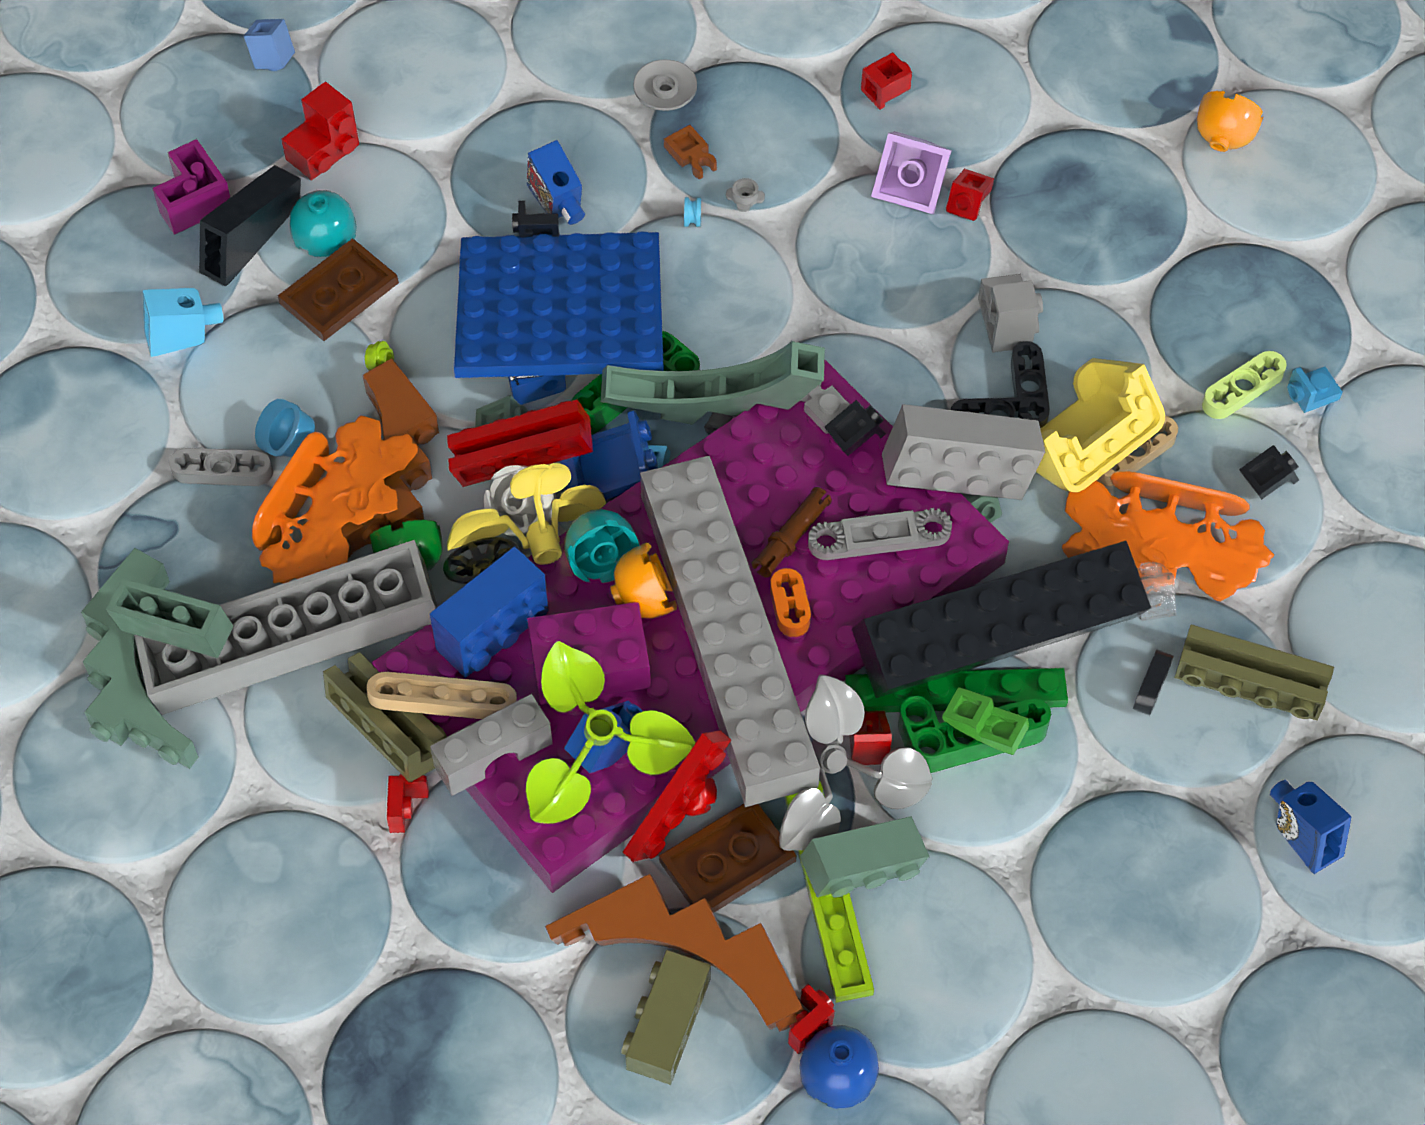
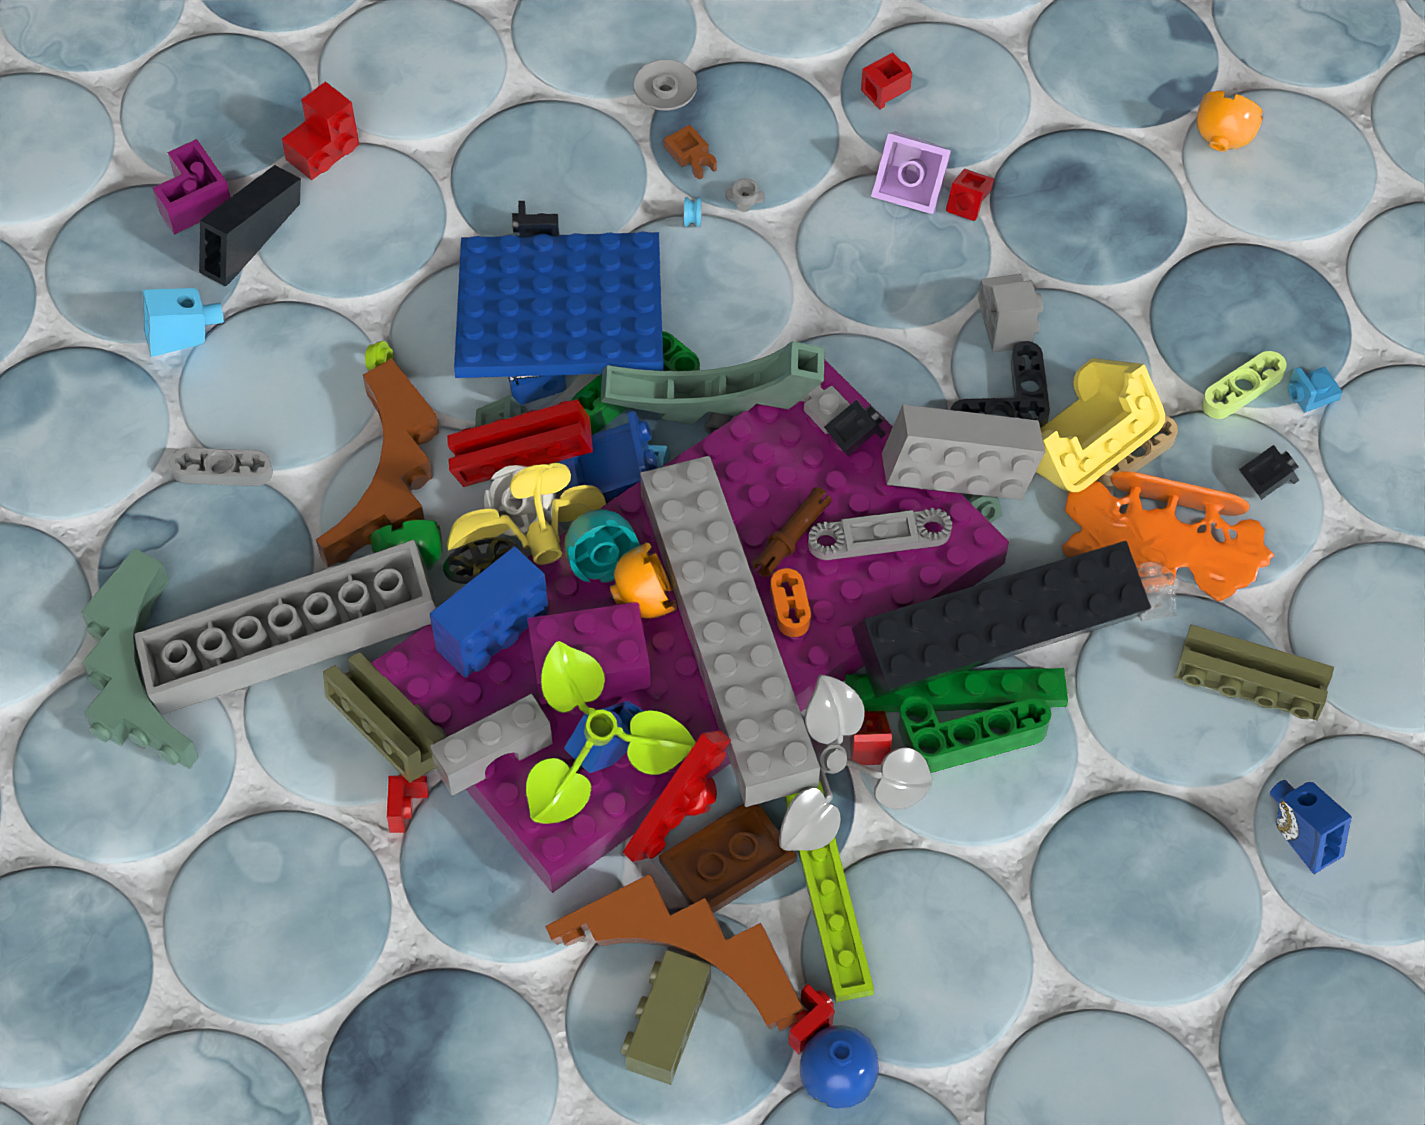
sand green brick [106,578,234,658] -> none
medium blue brick [244,19,295,71] -> none
orange plant [252,415,418,584] -> none
dark azure piece [255,399,315,457] -> none
reddish brown plate [278,238,399,341] -> none
teal cylinder [290,190,357,257] -> none
tan plate [367,672,517,719] -> none
blue torso [527,140,585,225] -> none
sand green brick [800,816,929,897] -> none
bright green slope [942,687,1029,755] -> none
black beam [1133,649,1174,716] -> none

